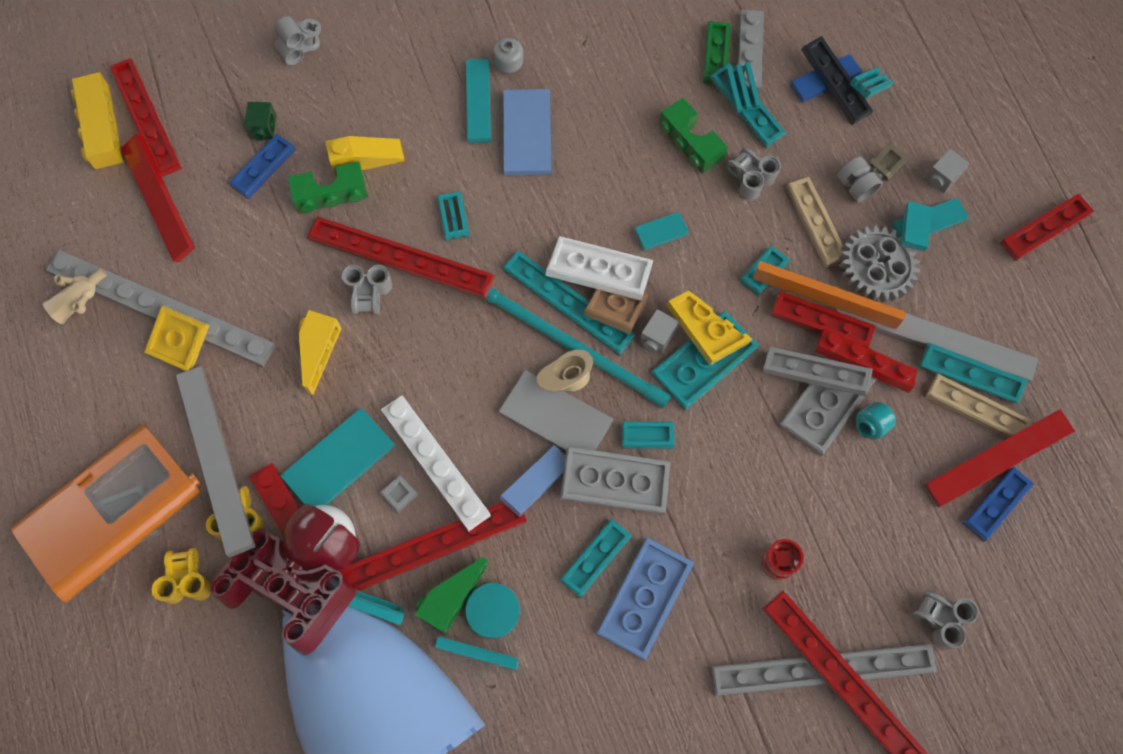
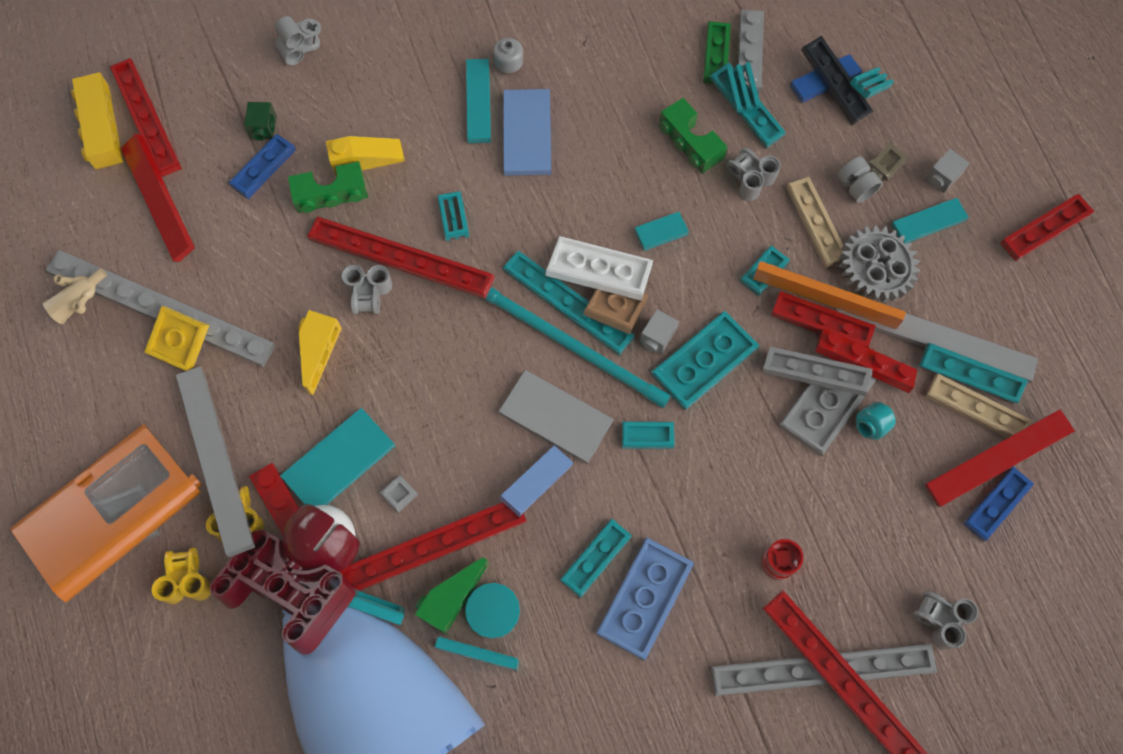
white plate [381,395,491,531] -> none
tan piece [537,350,593,392] -> none
light grey tile [560,446,670,514] -> none
yellow wing [666,290,752,365] -> none
teal tile [901,201,932,252] -> none

